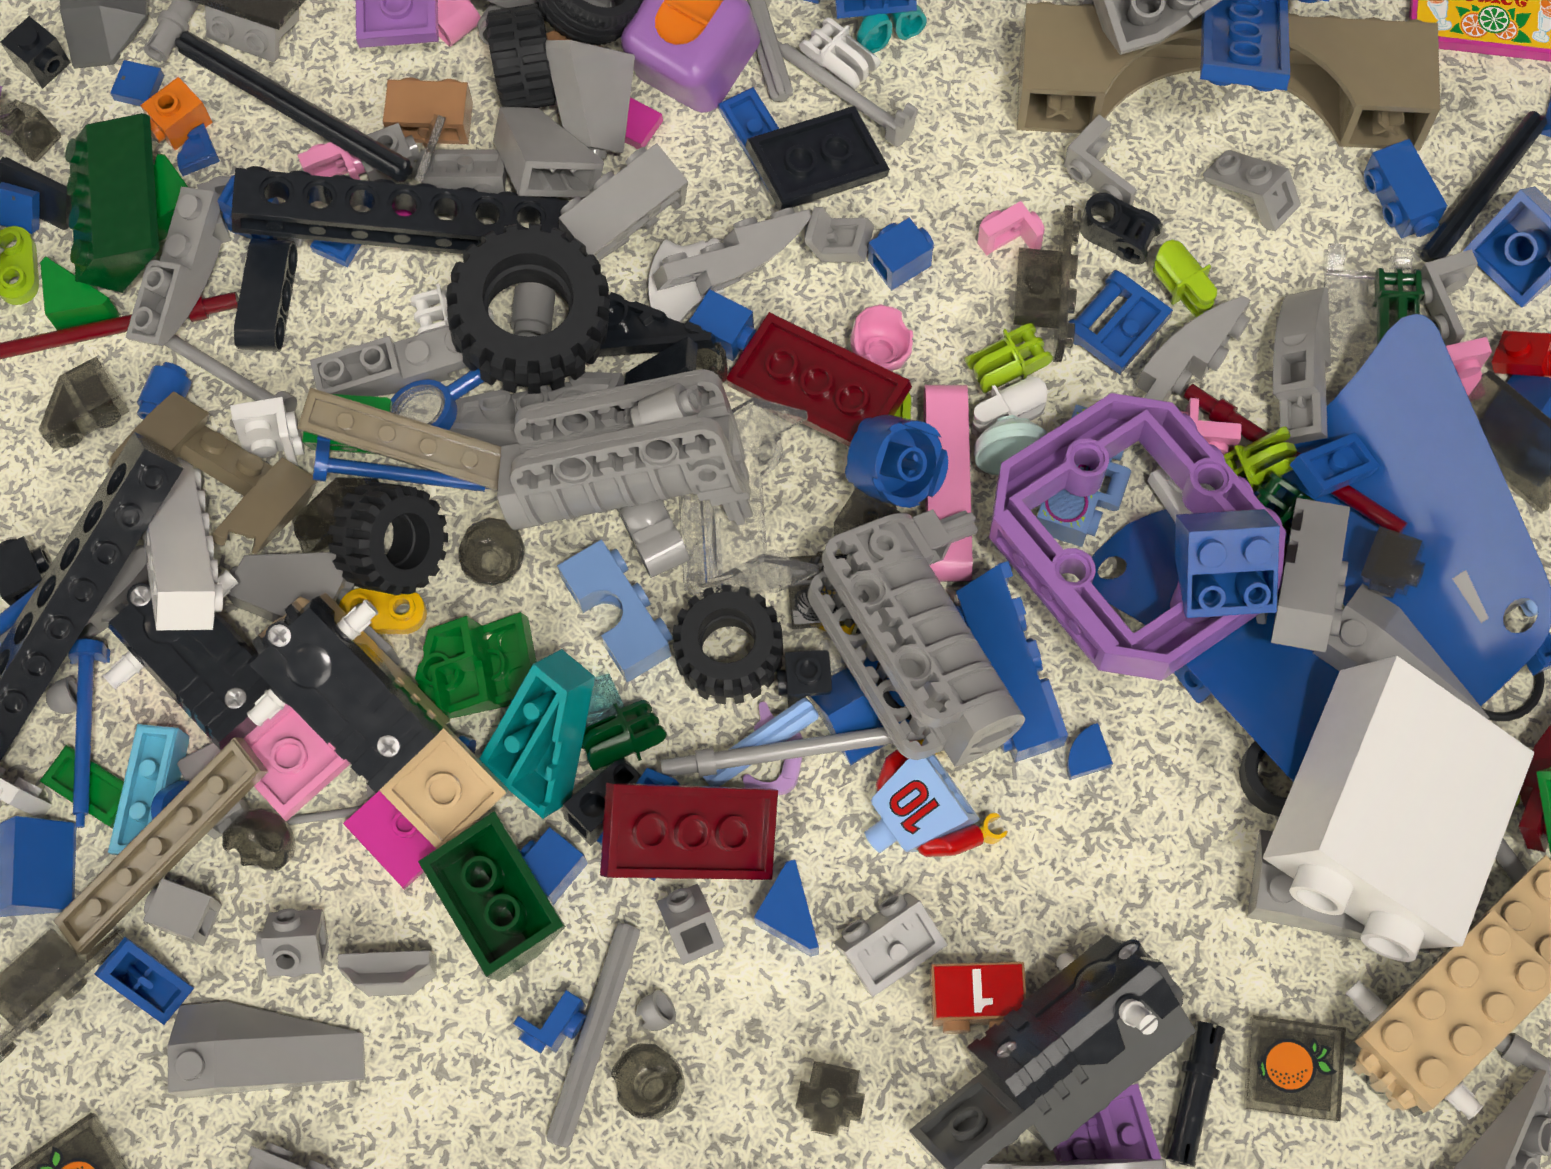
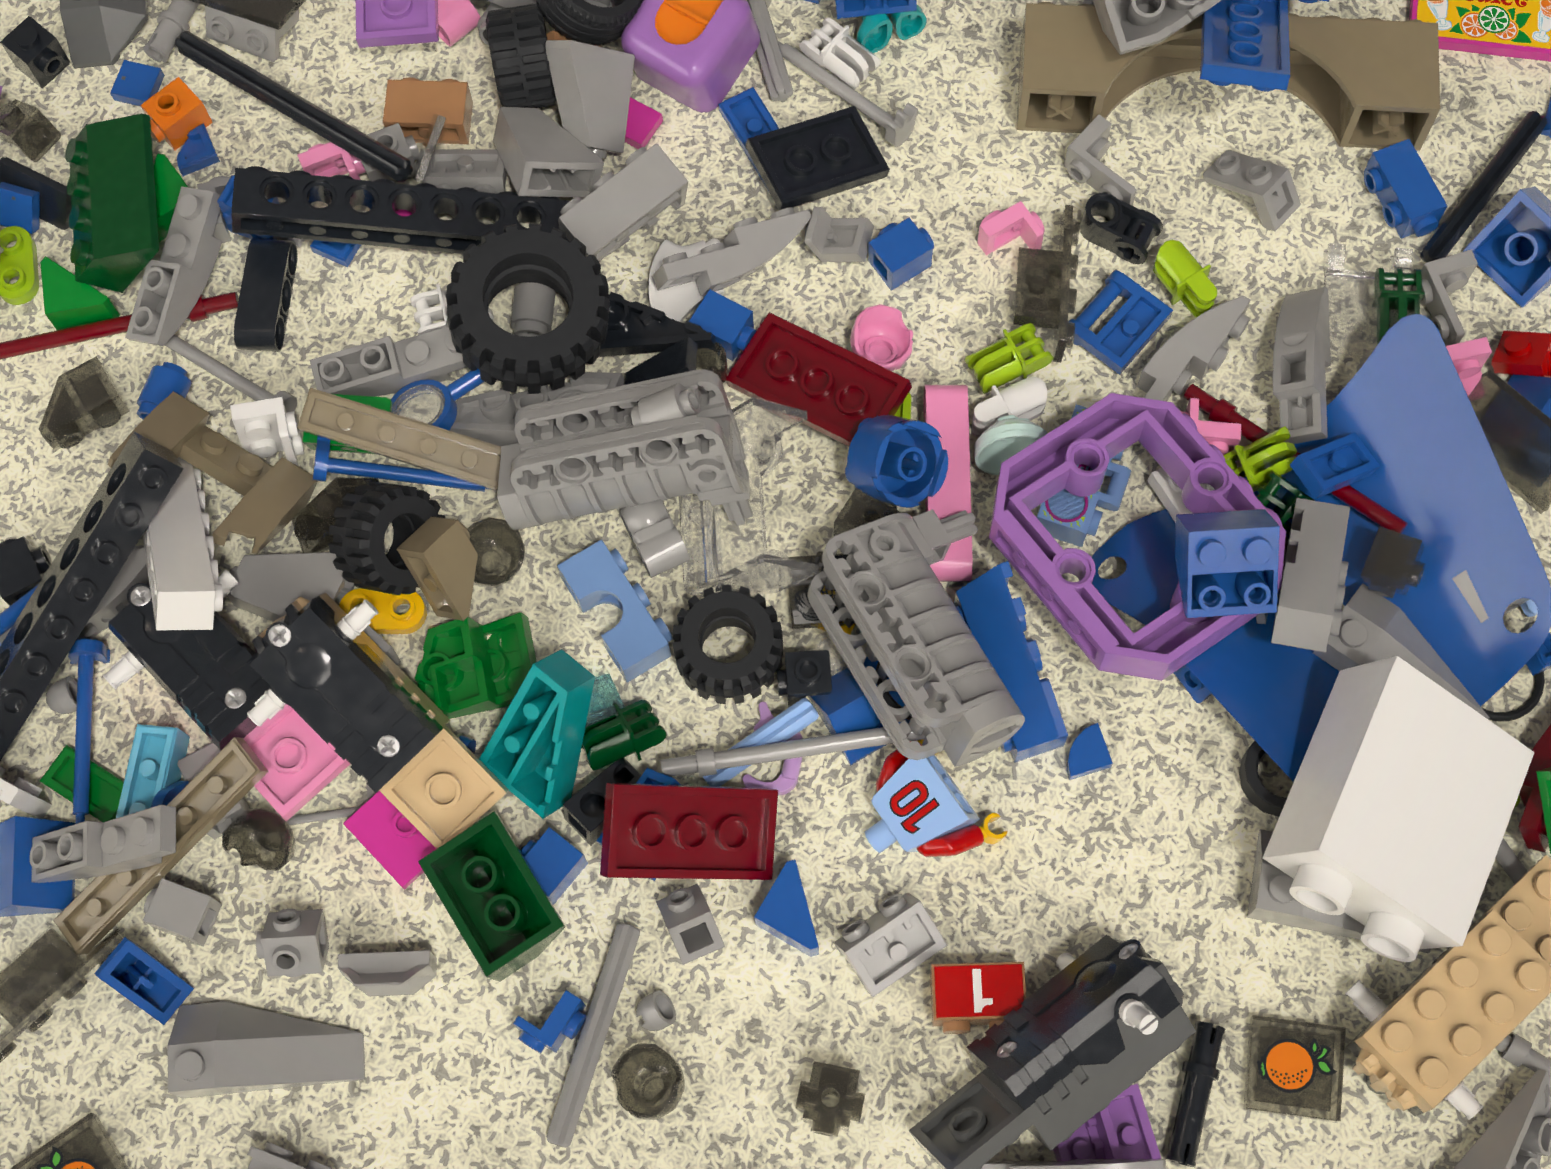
none -> light grey slope [30,805,176,883]
none -> dark tan slope [397,516,478,621]

